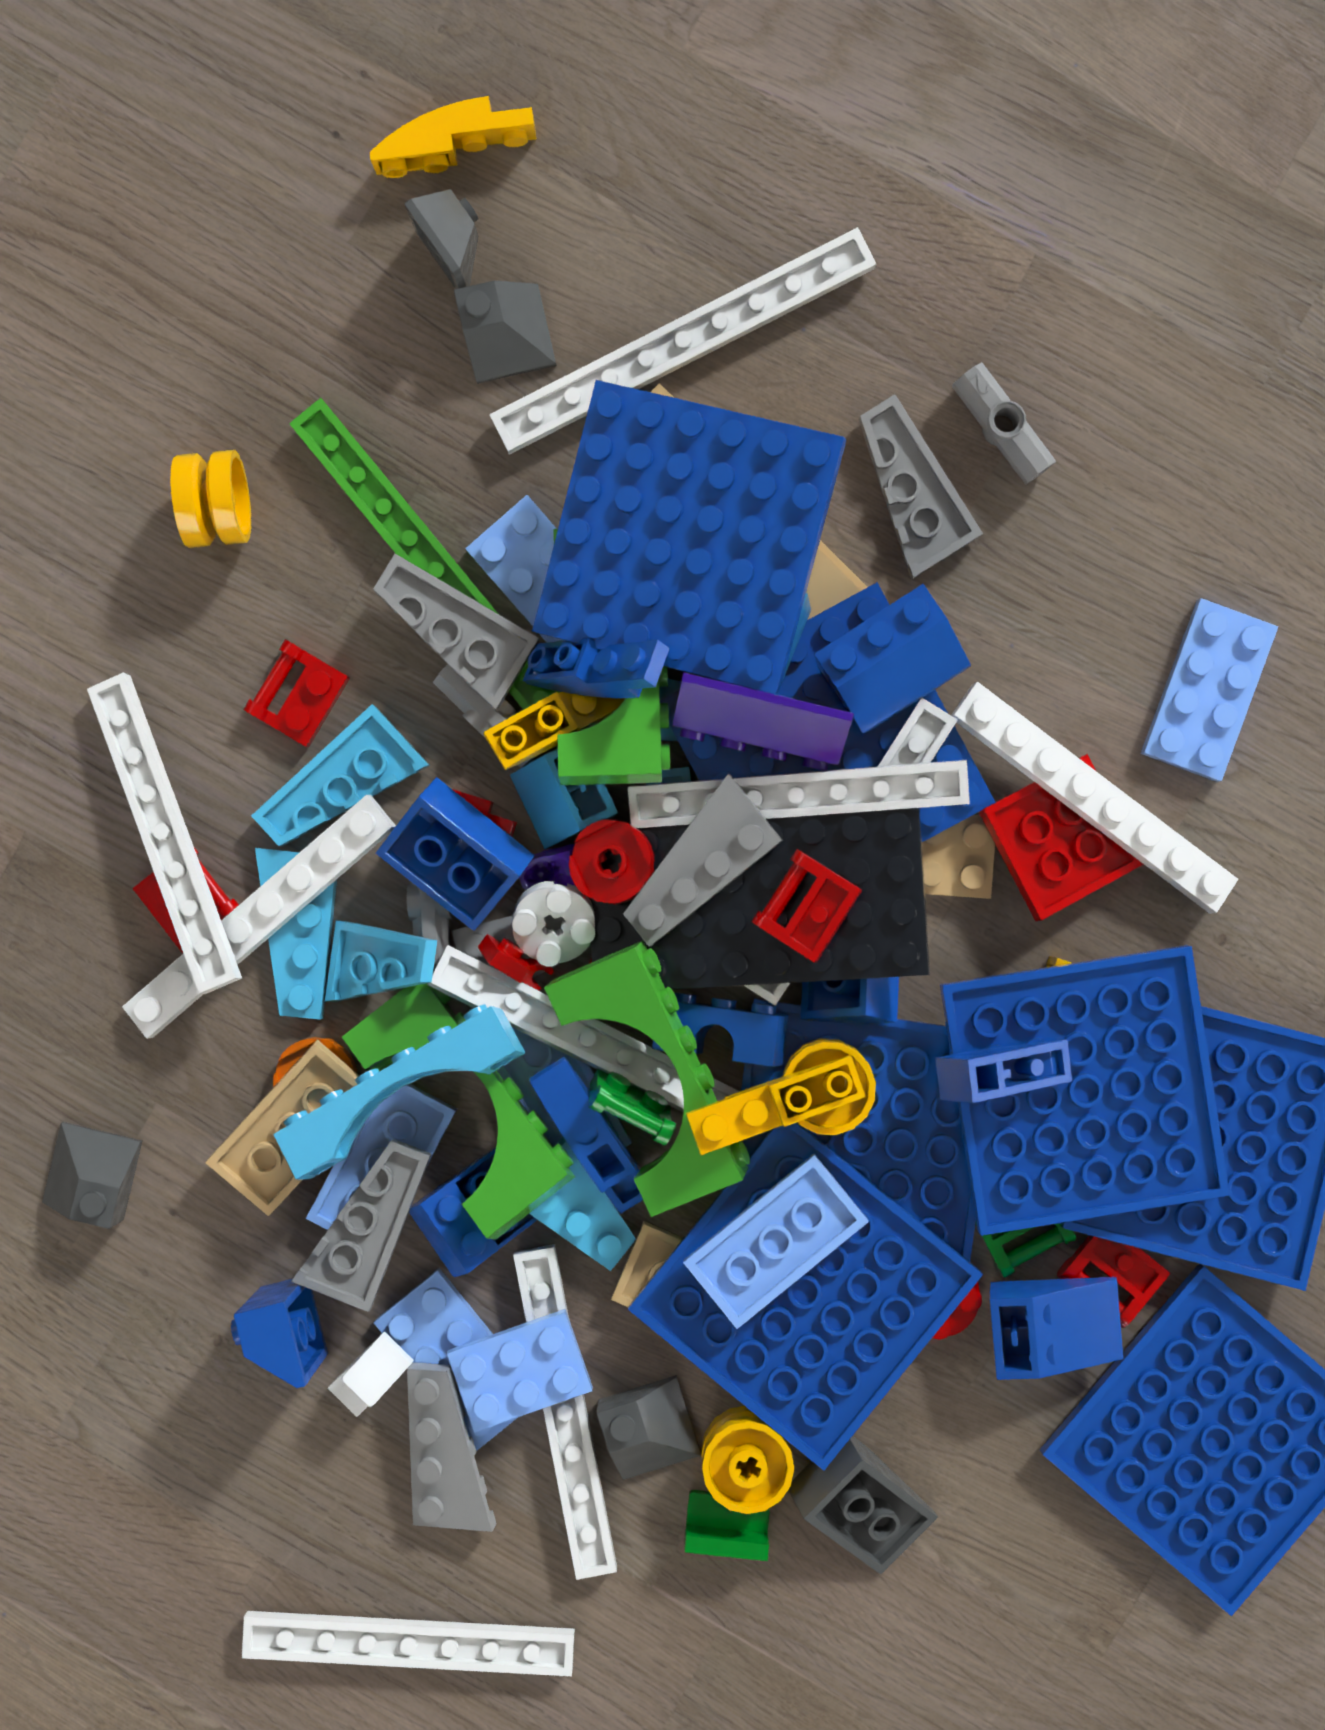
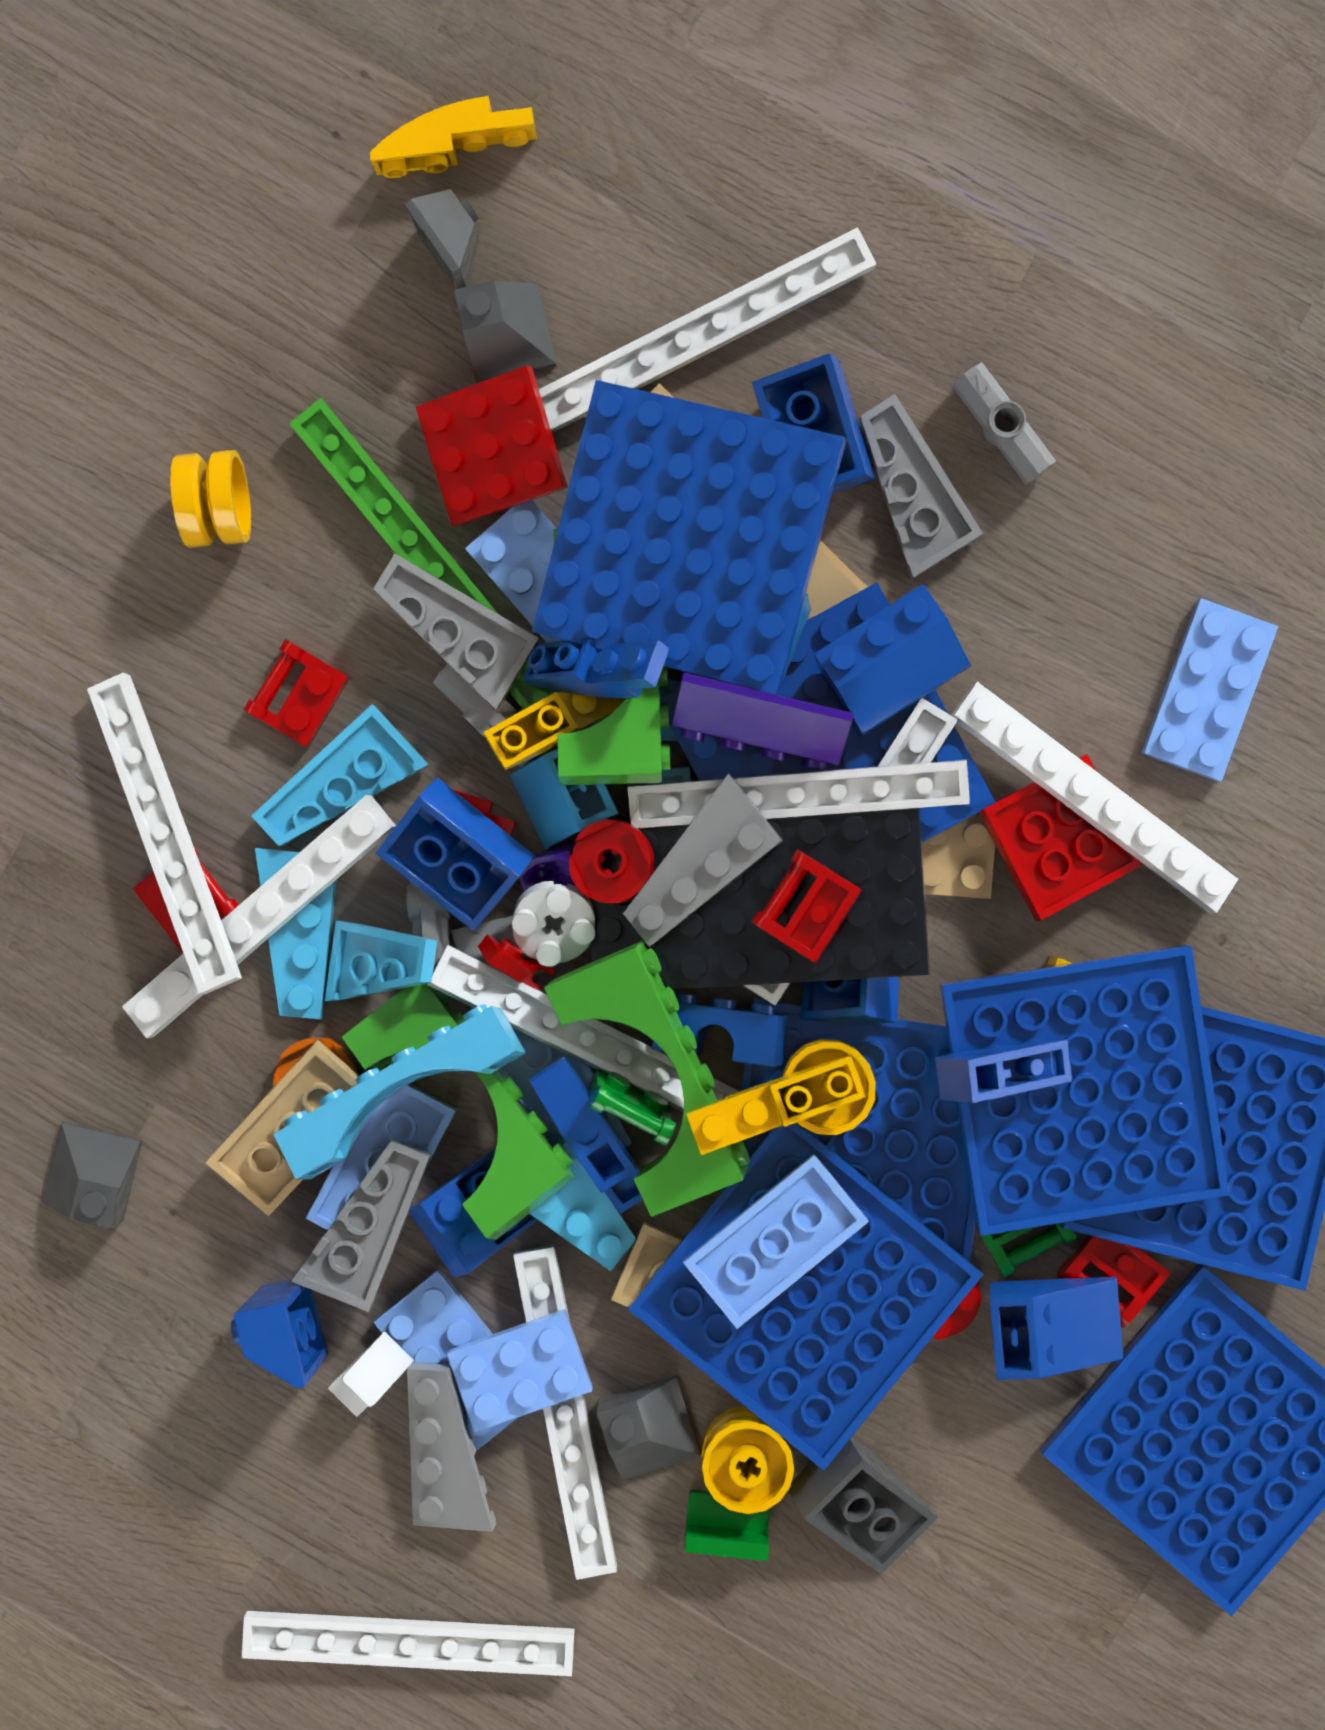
none -> red plate [415,365,568,527]
none -> blue slope [752,353,875,494]

